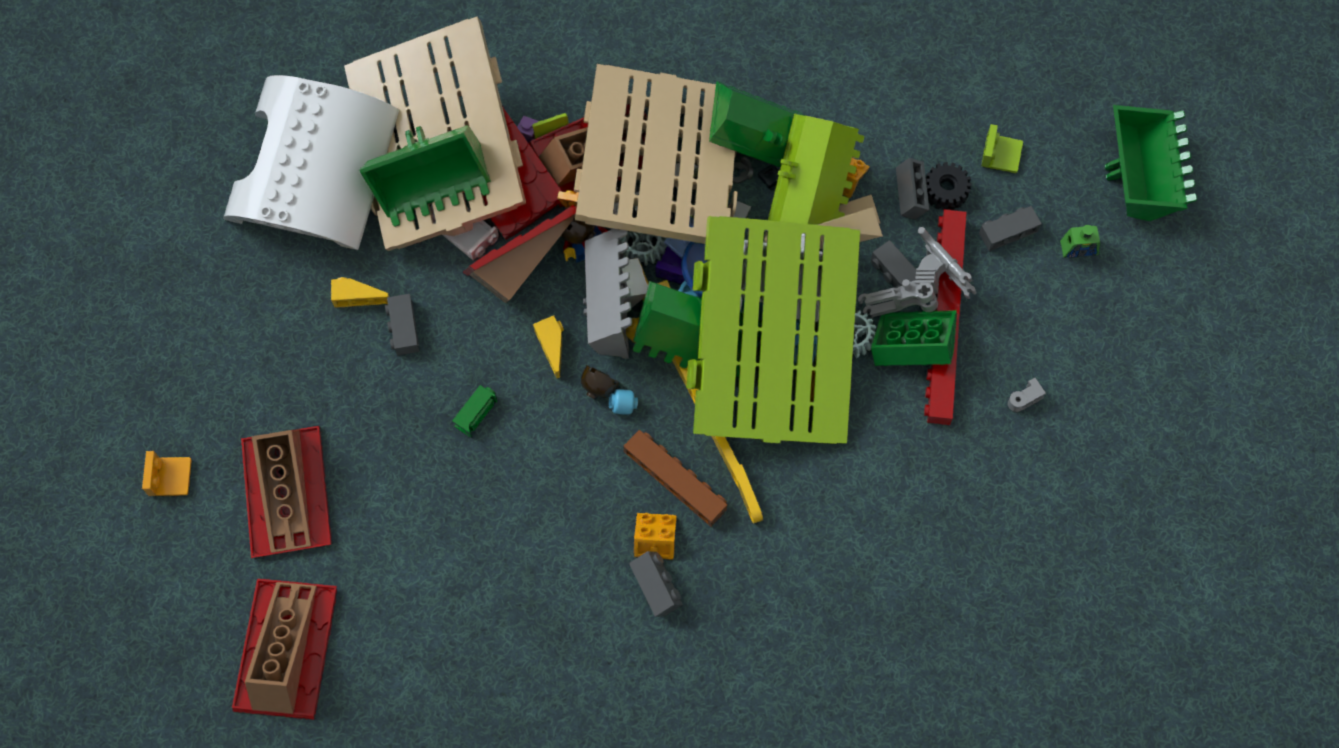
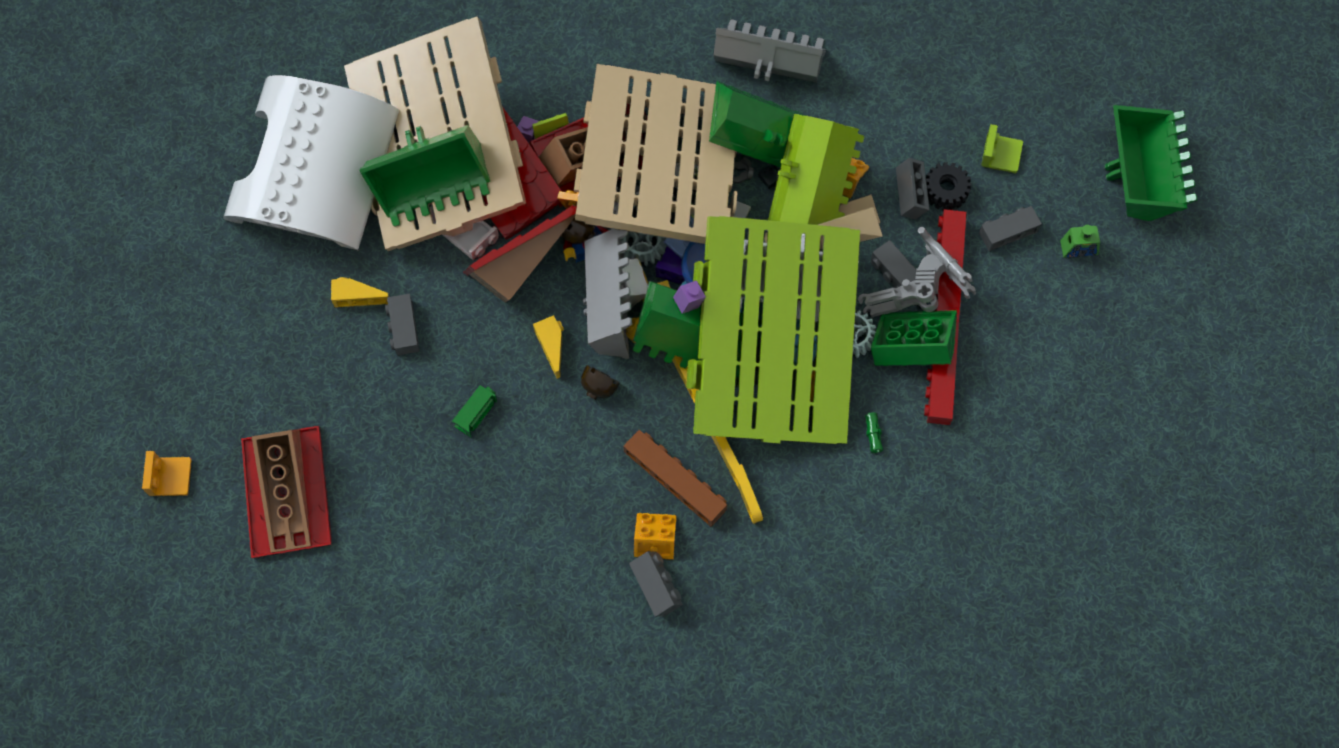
piece [232,579,337,720] -> none
medium azure head [609,389,638,415] -> none
light grey leg [1008,378,1046,412] -> none
none -> medium lavender brick [673,280,705,314]
none -> light grey piece [714,20,826,83]
none -> green pin [865,413,883,453]

